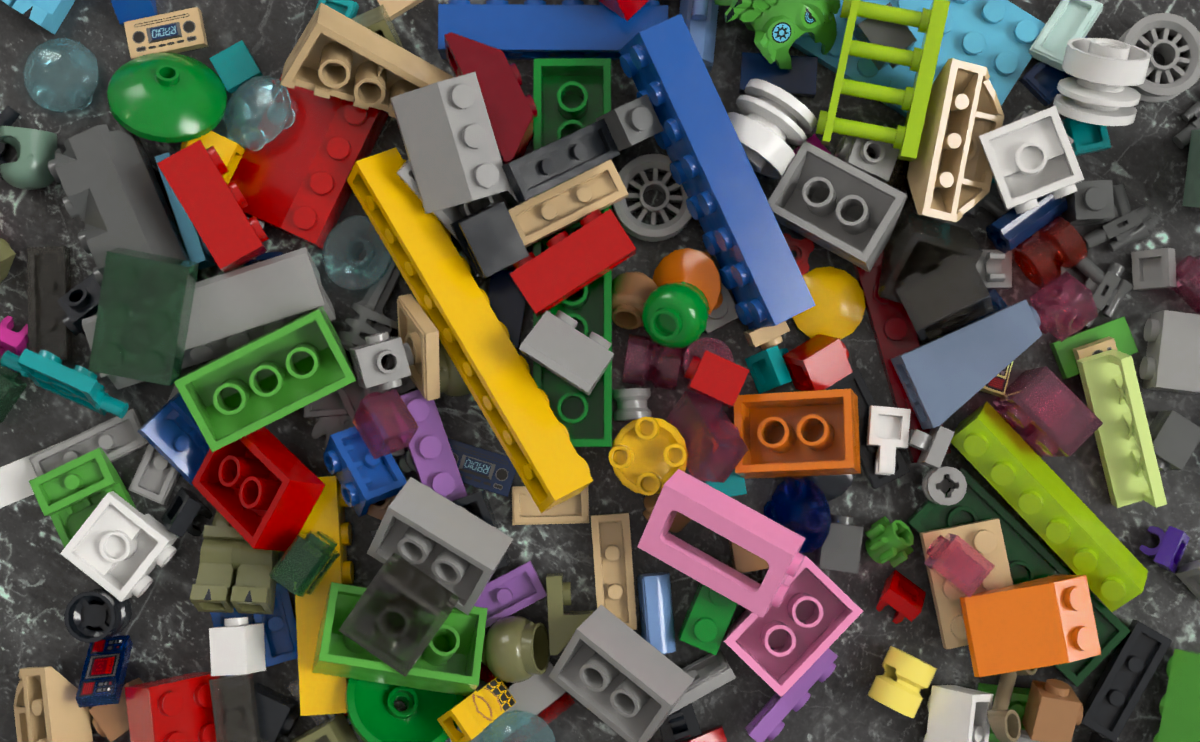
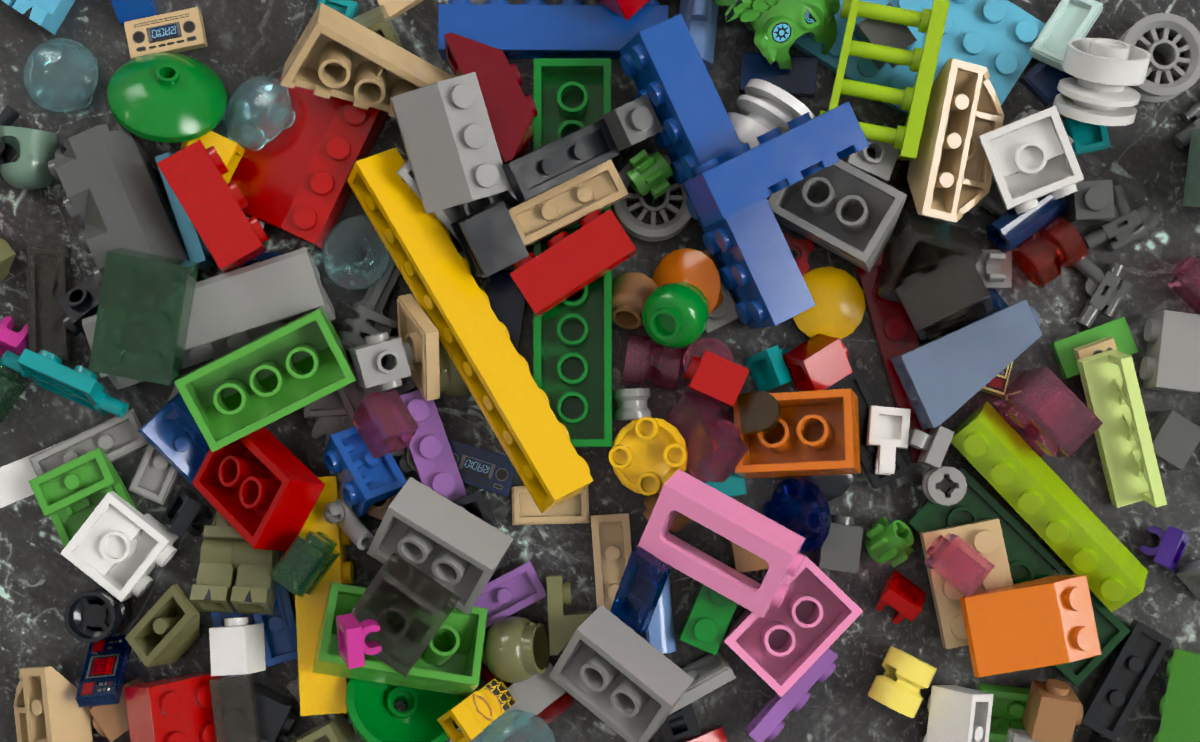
teal tile [209,40,263,94] -> none
light grey slope [519,310,614,396] -> none
tan plate [743,321,790,350] -> none
dark tan bar [987,668,1038,742] -> none
clear pink brick [1029,271,1099,342] -> none
light grey plate [1131,248,1177,291] -> none
none -> olive slope [125,584,200,668]
none -> light grey arm [323,499,374,550]
none -> dark pink tile [336,613,382,669]
none -> clear blue tile [610,546,671,634]
none -> bright green gear [625,149,674,199]
none -> blue wedge [683,101,869,227]
none -> dark brown tile [737,391,781,435]

